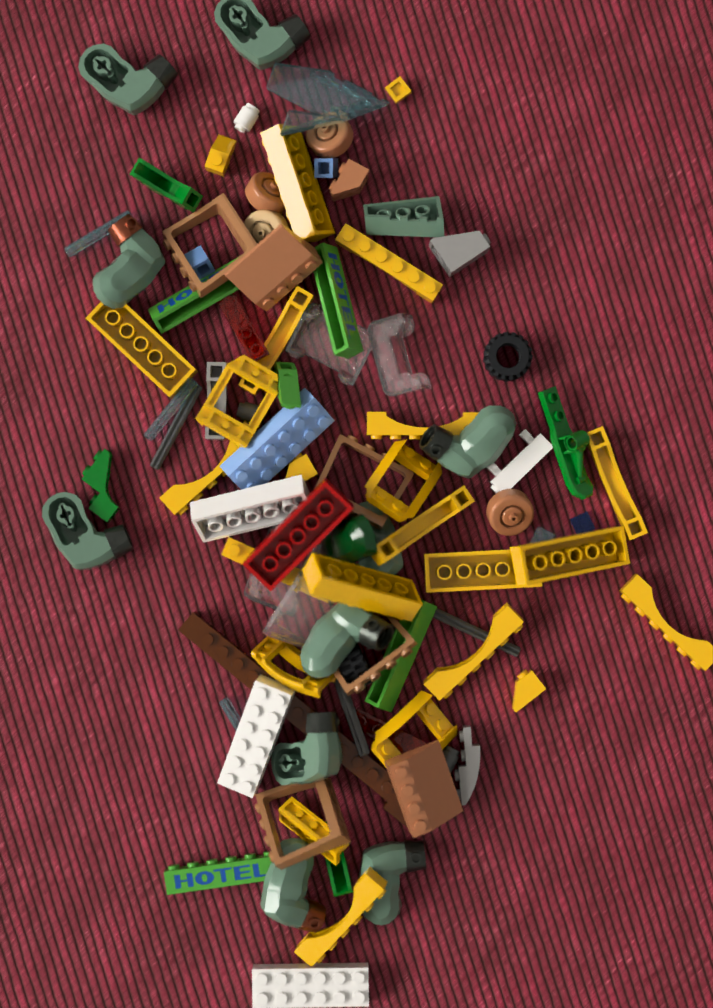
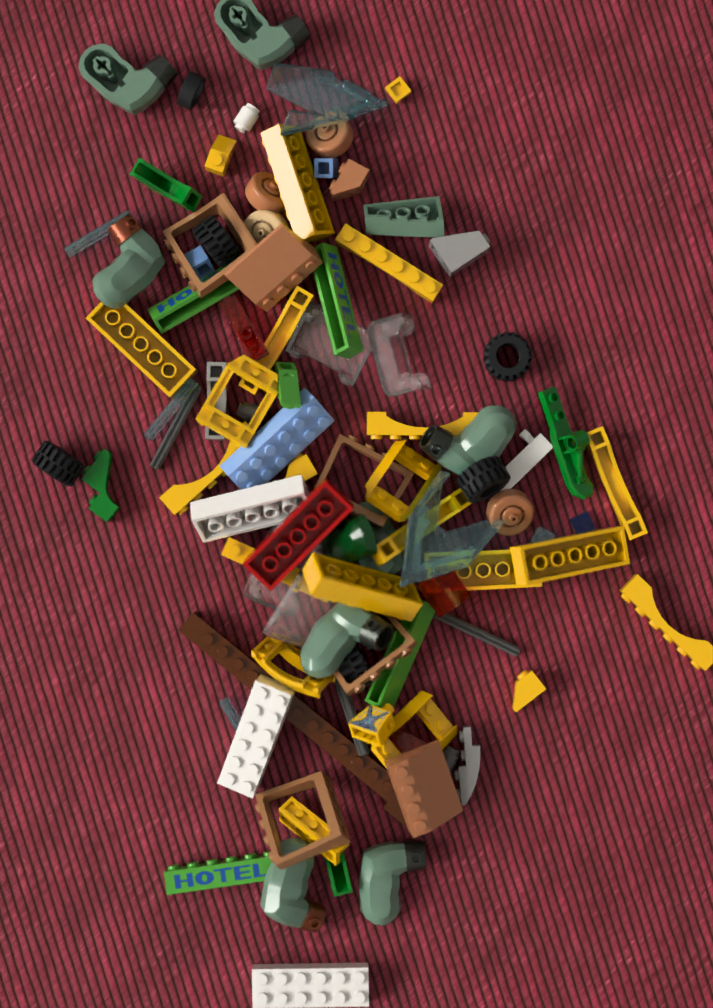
sand green piece [42,492,134,570] -> none
sand green piece [271,712,343,785] -> none
yellow arch [294,867,387,967] -> none
yellow arch [423,602,524,701] -> none
none -> black tyre [31,440,85,487]
none -> black tyre [177,71,206,111]
none -> black tyre [192,215,240,268]
none -> yellow torso [348,703,395,747]
none -> clear light blue windscreen [400,470,504,587]
none -> clear red slope [417,564,471,618]
none -> black tyre [457,456,511,503]

